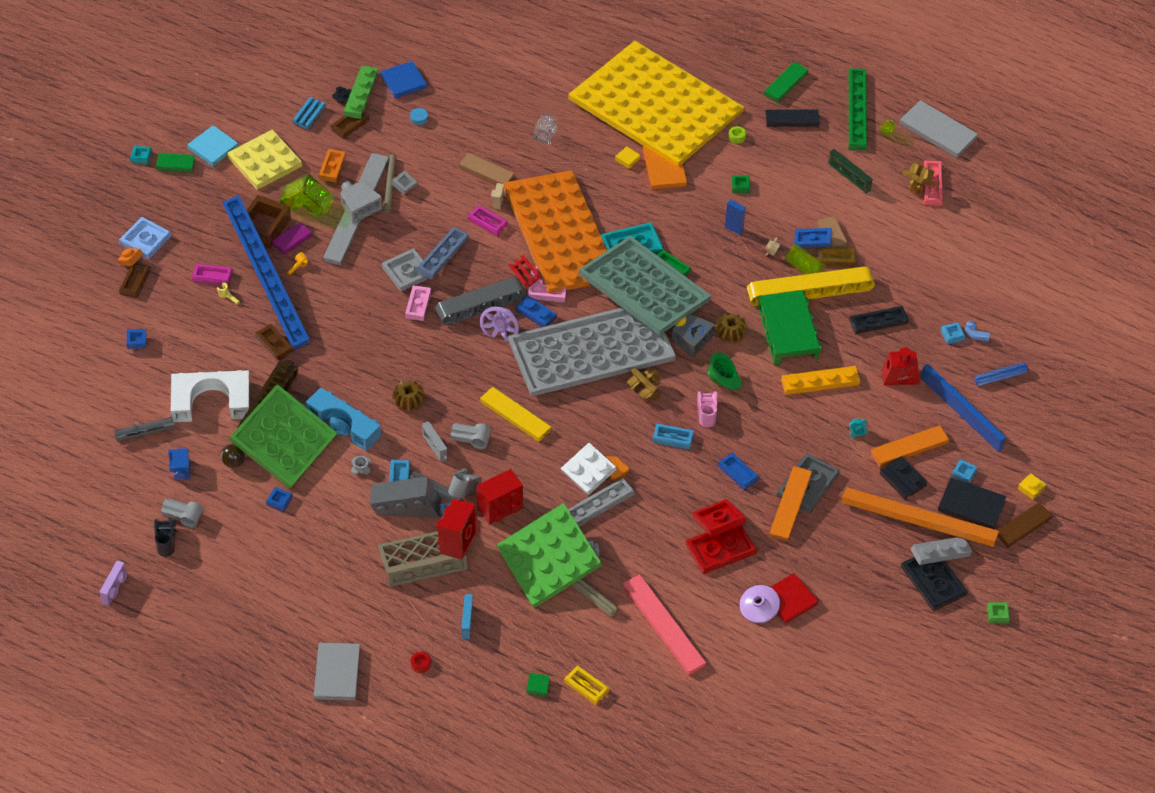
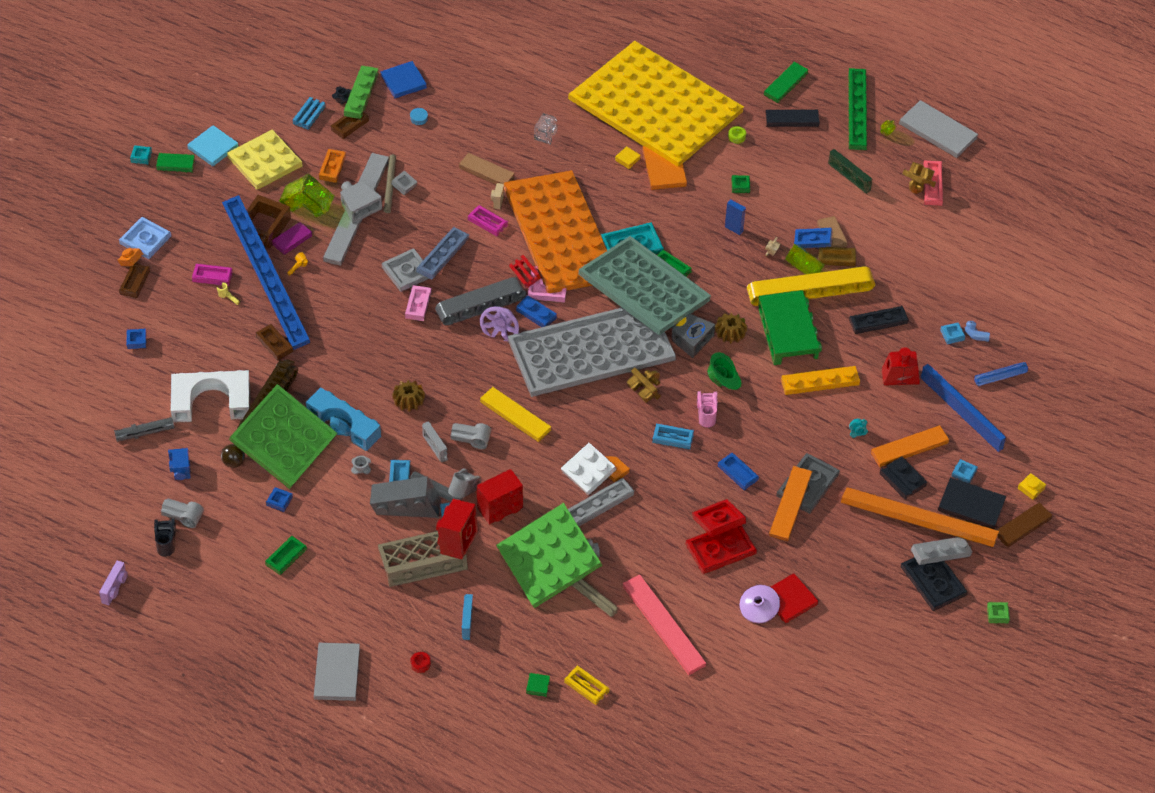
none -> green tile [265,536,307,575]

